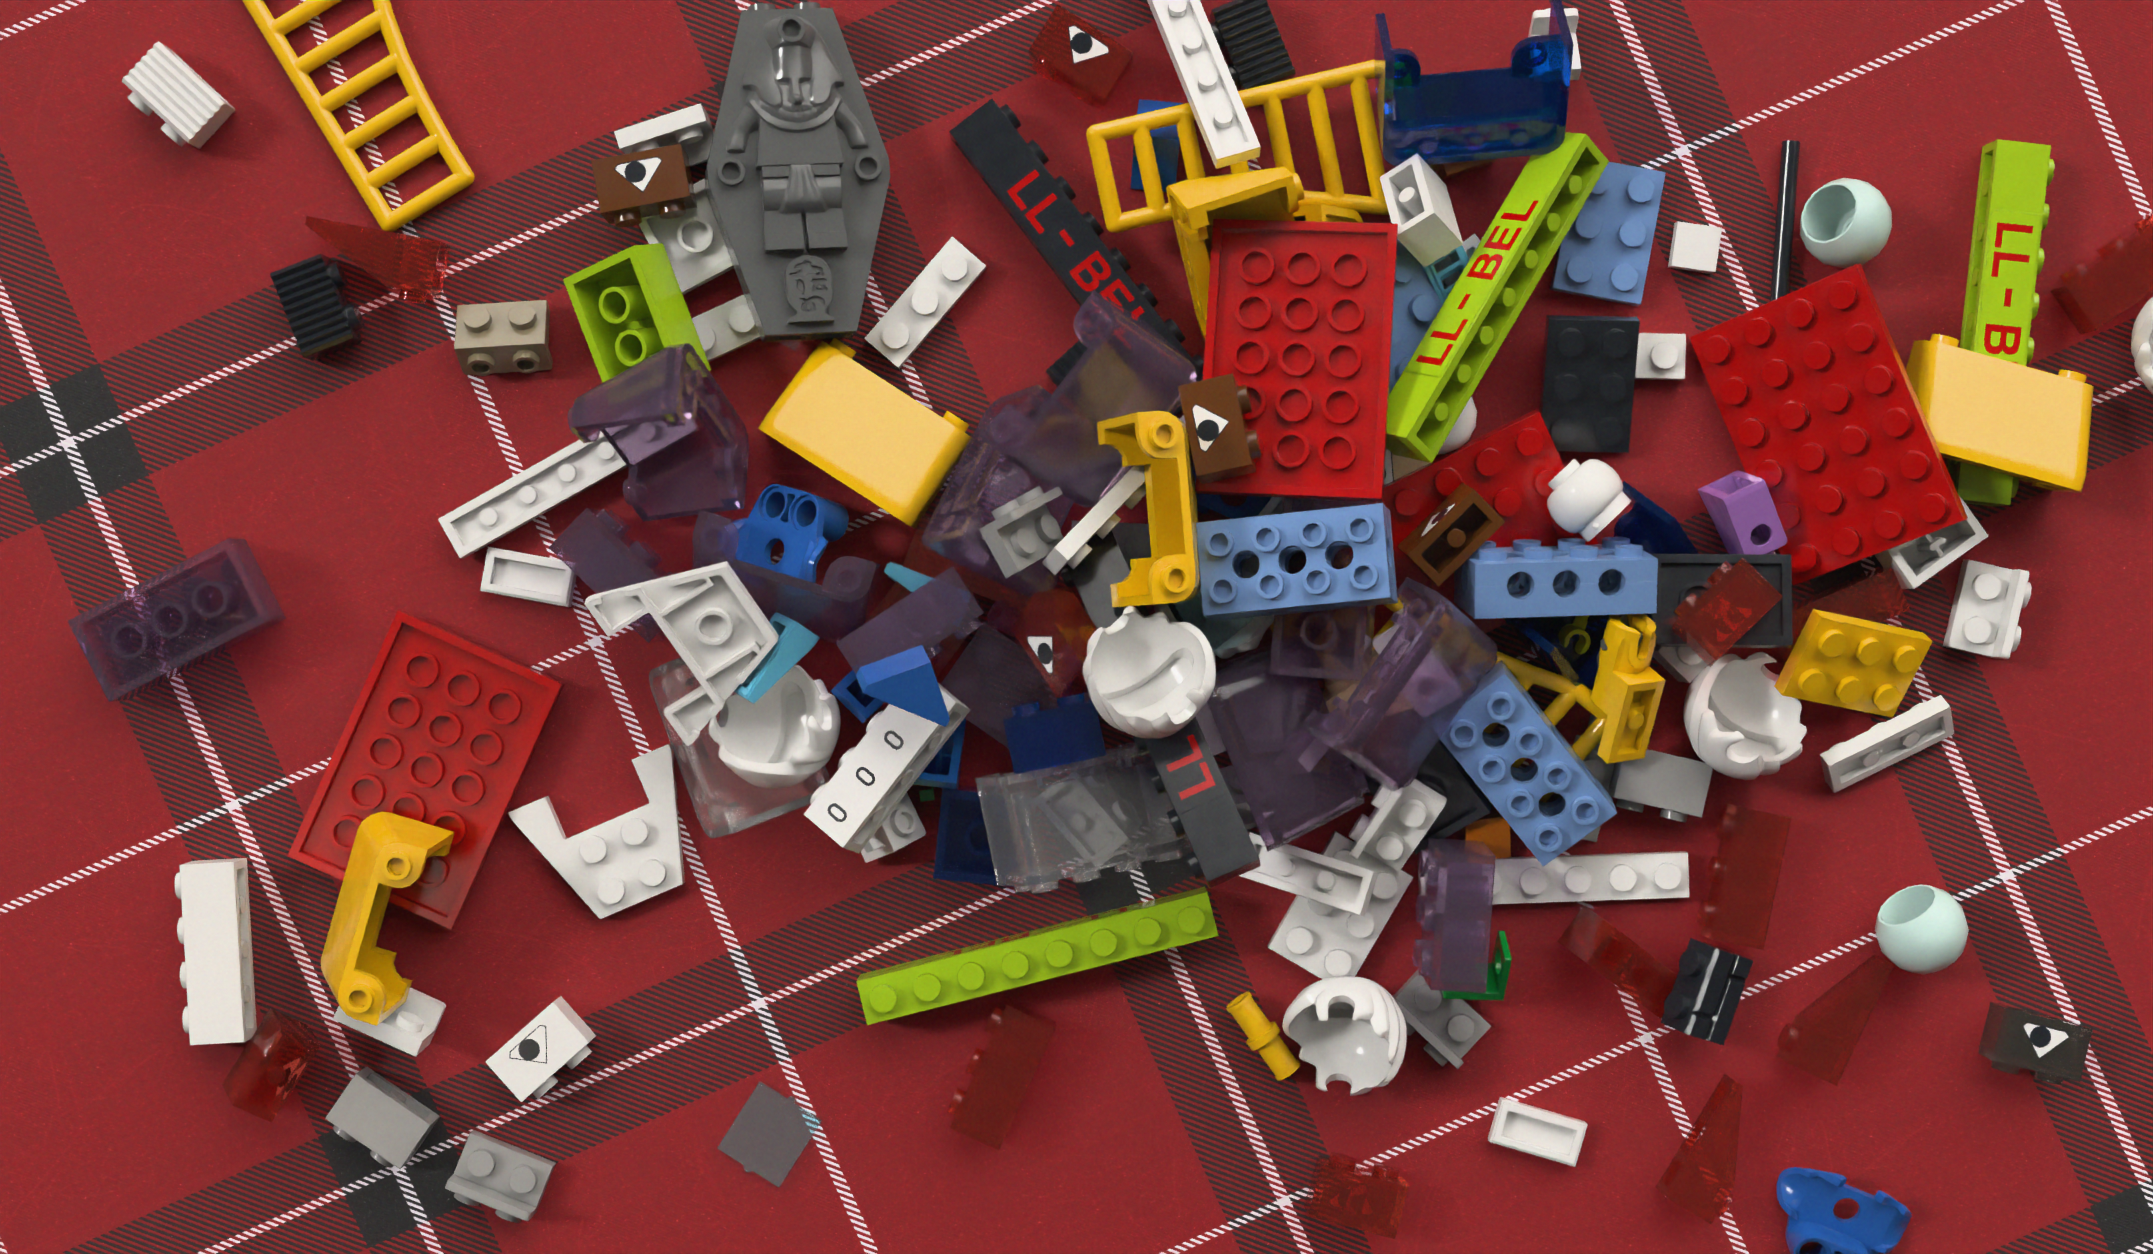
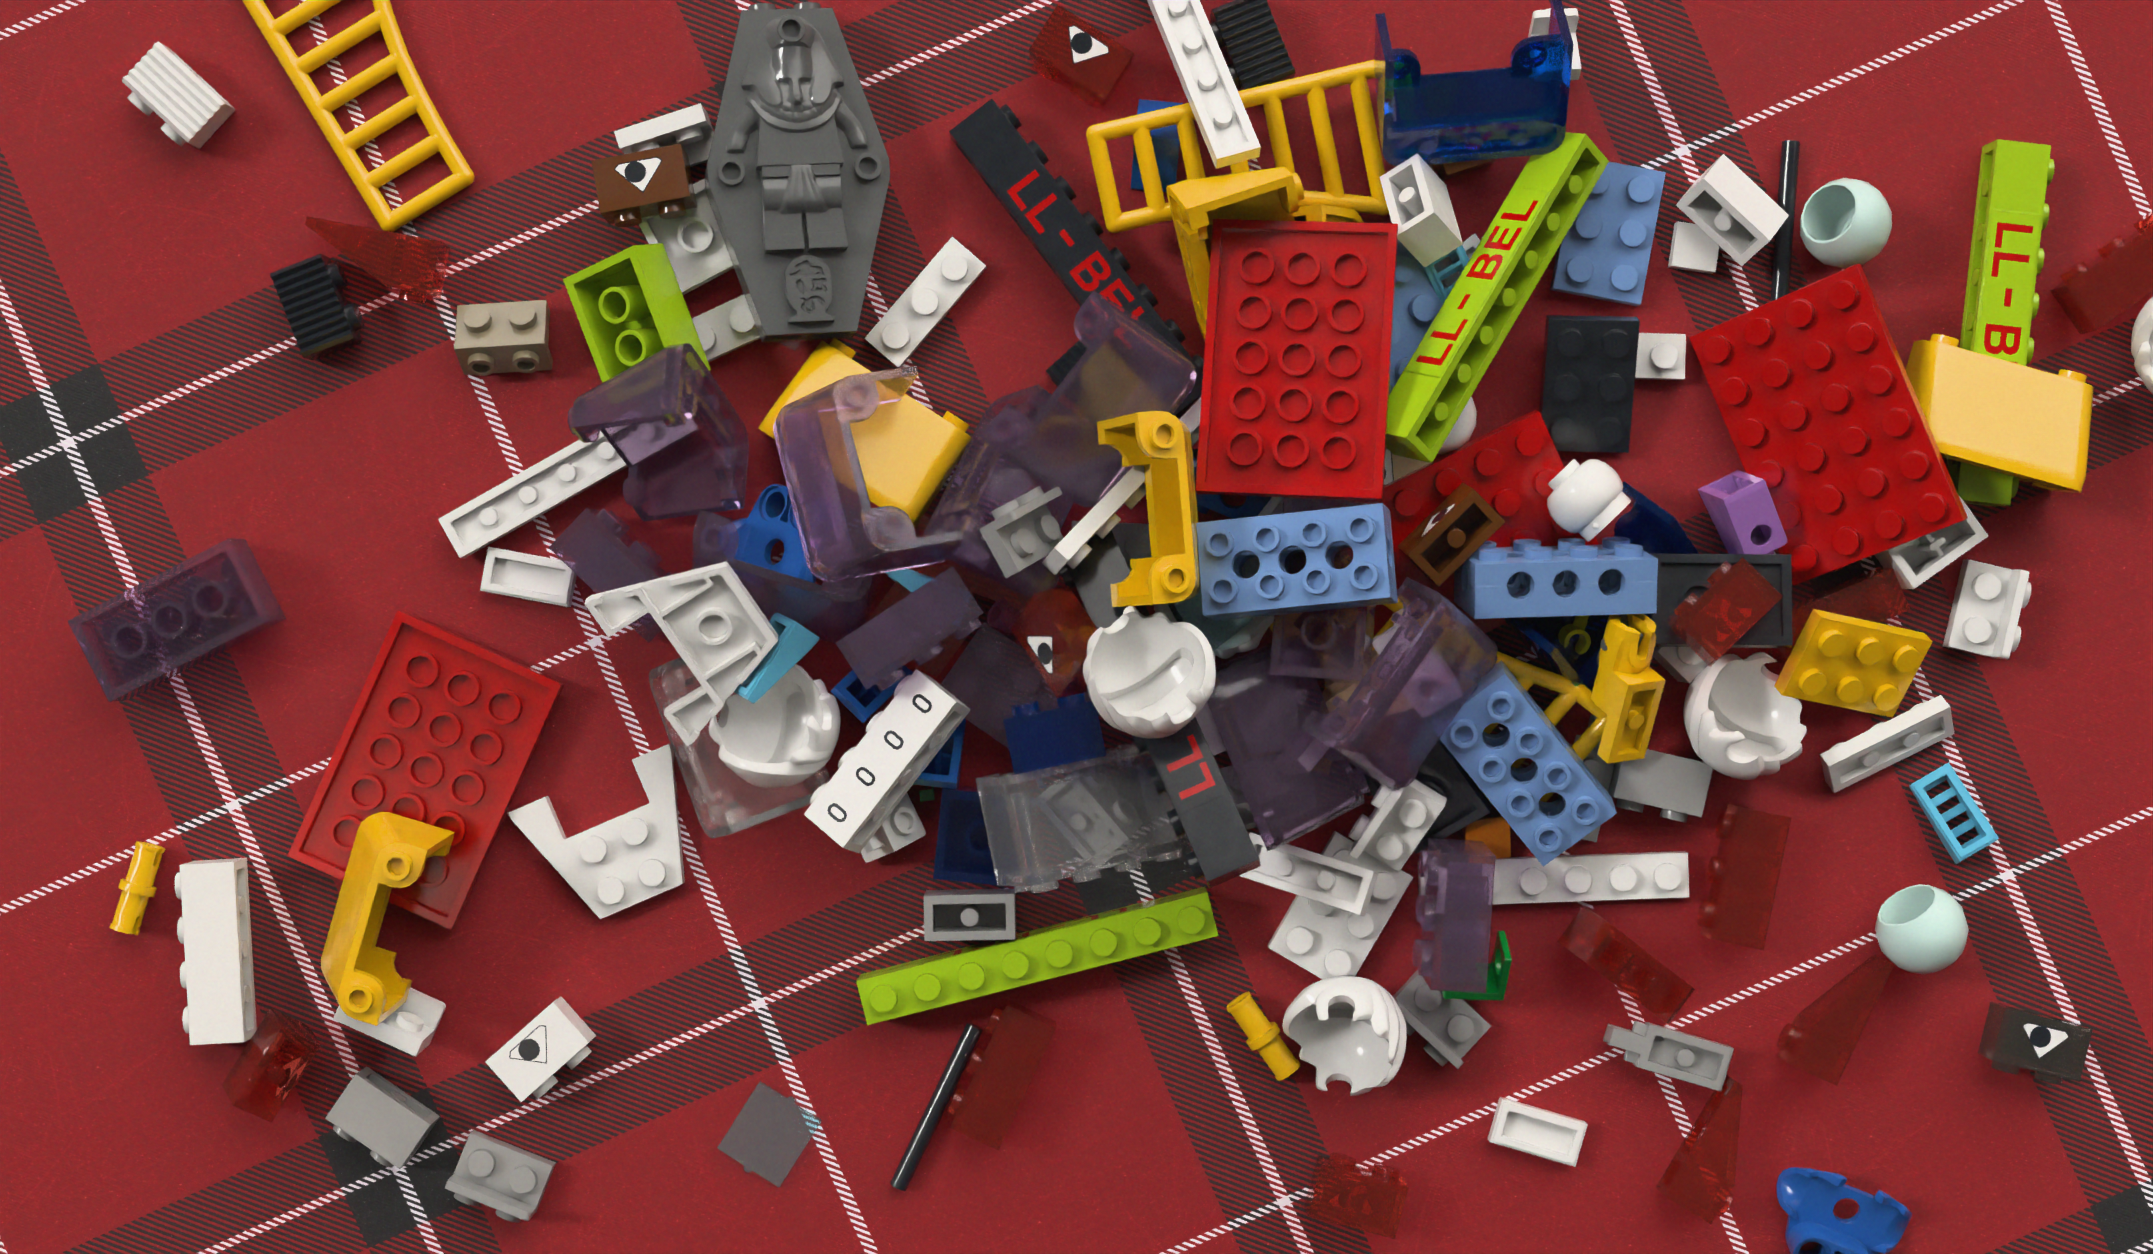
blue slope [856,645,950,727] -> none
reddish brown brick [1178,373,1262,484] -> none
black brick [1661,938,1753,1045] -> none
none -> yellow pin [109,841,165,935]
none -> clear purple windscreen [773,366,963,582]
none -> black bar [890,1022,983,1191]
none -> light grey brick [924,888,1016,941]
none -> light grey hinge [1603,1021,1734,1091]
none -> white brick [1676,154,1789,267]
none -> medium azure slope [1909,762,1999,864]

